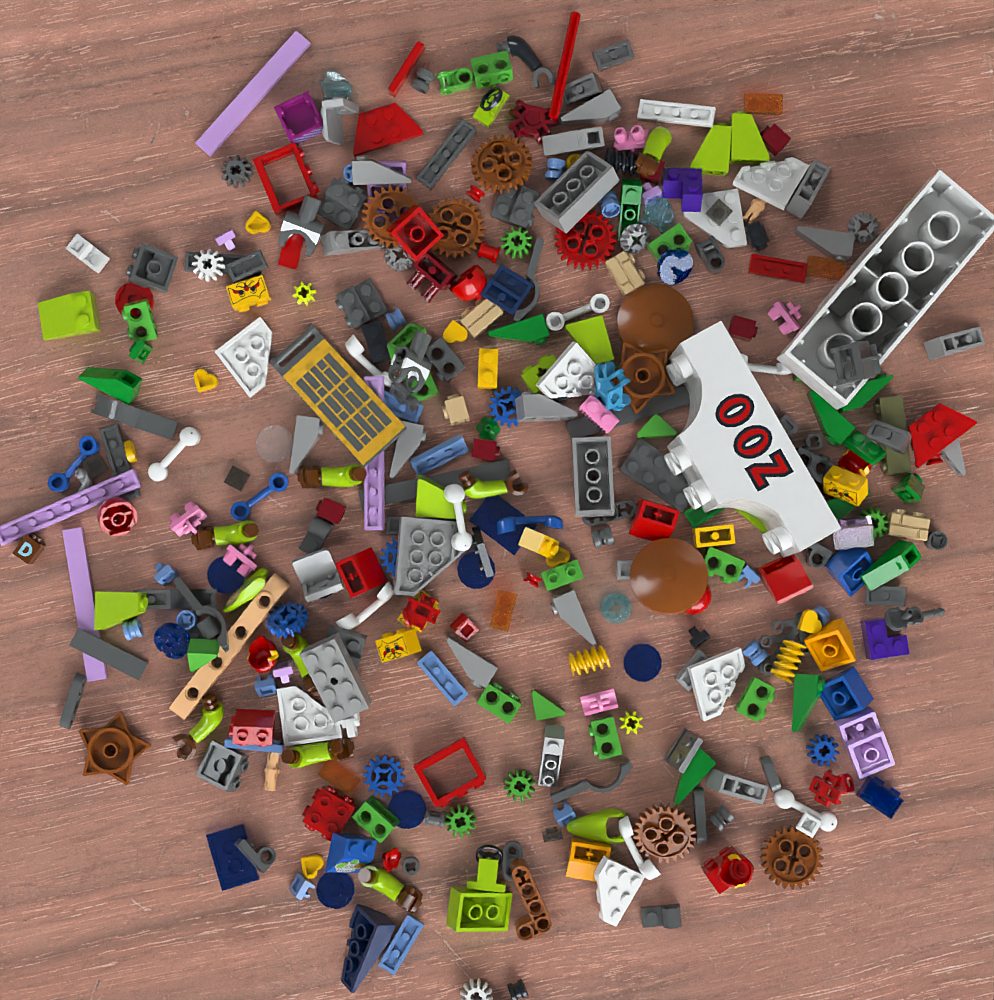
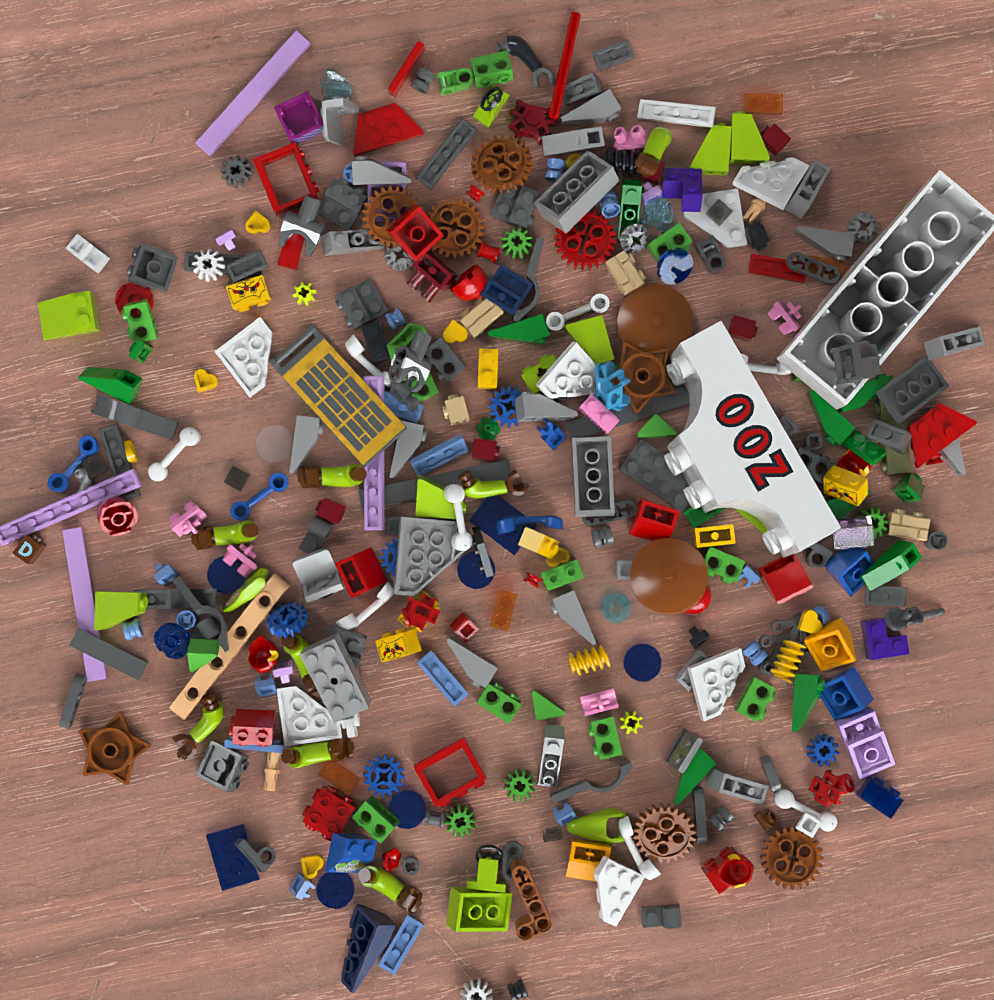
none -> blue plate [537,419,567,451]
none -> reddish brown plate [754,809,777,832]
none -> dark grey beam [786,252,840,285]
none -> dark grey plate [875,355,949,424]

